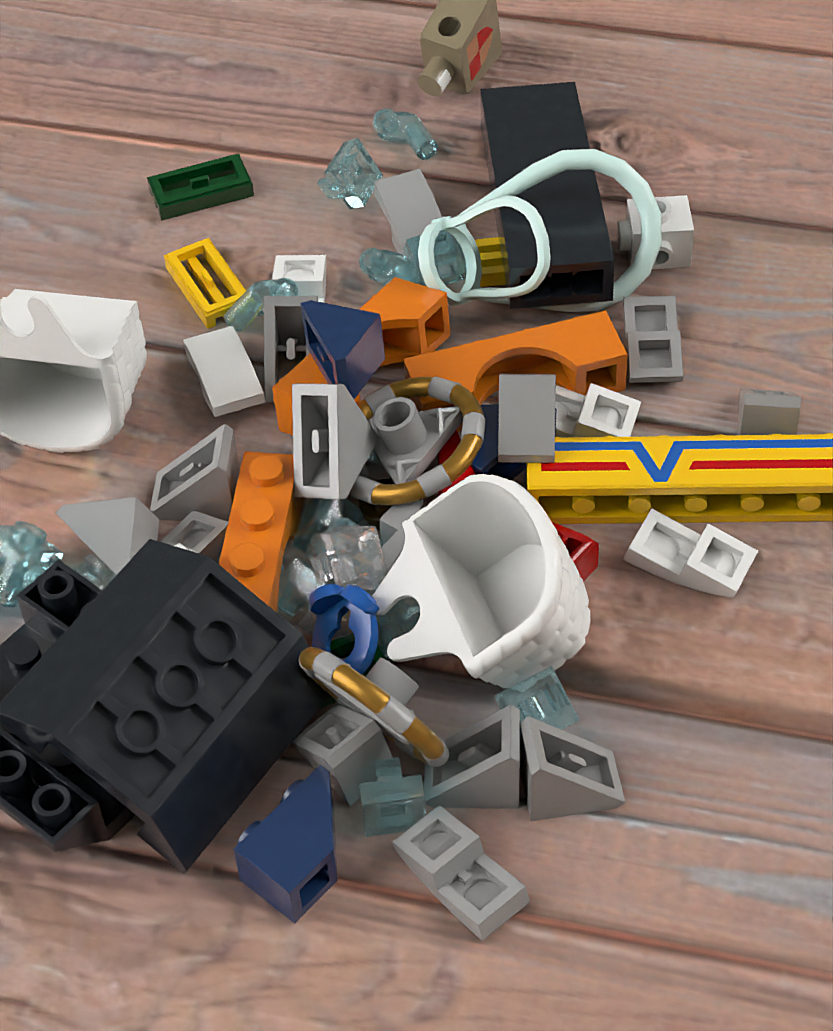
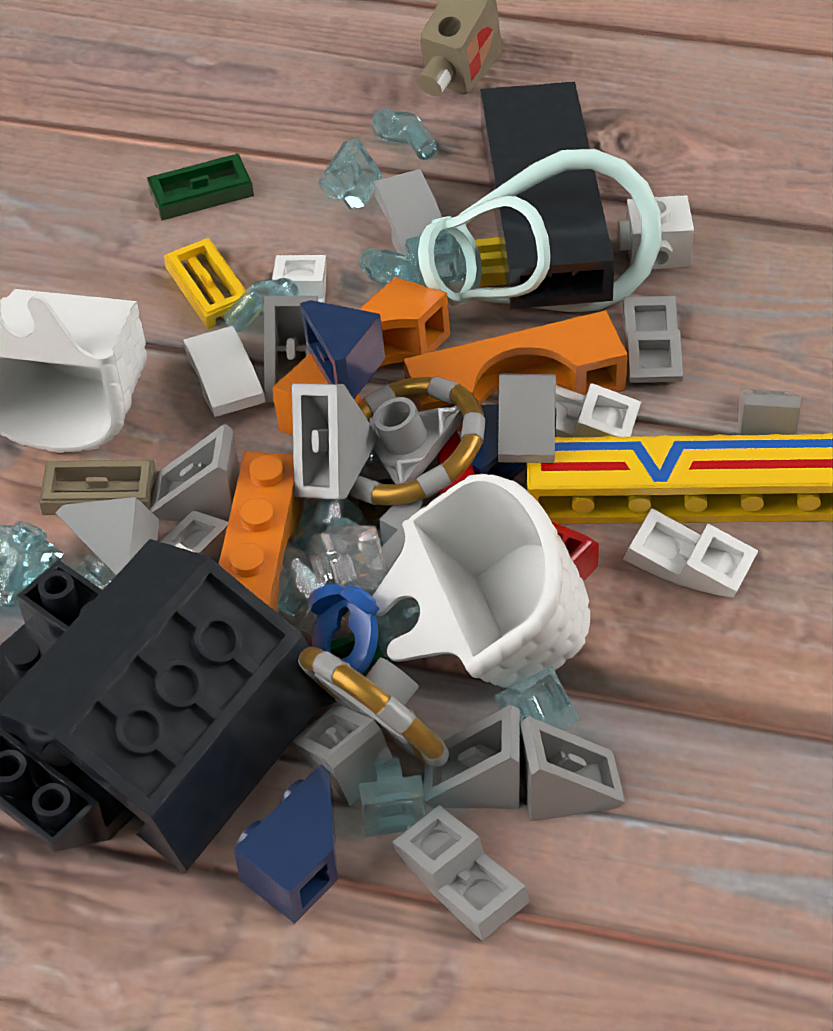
none -> dark tan tile [39,460,156,515]

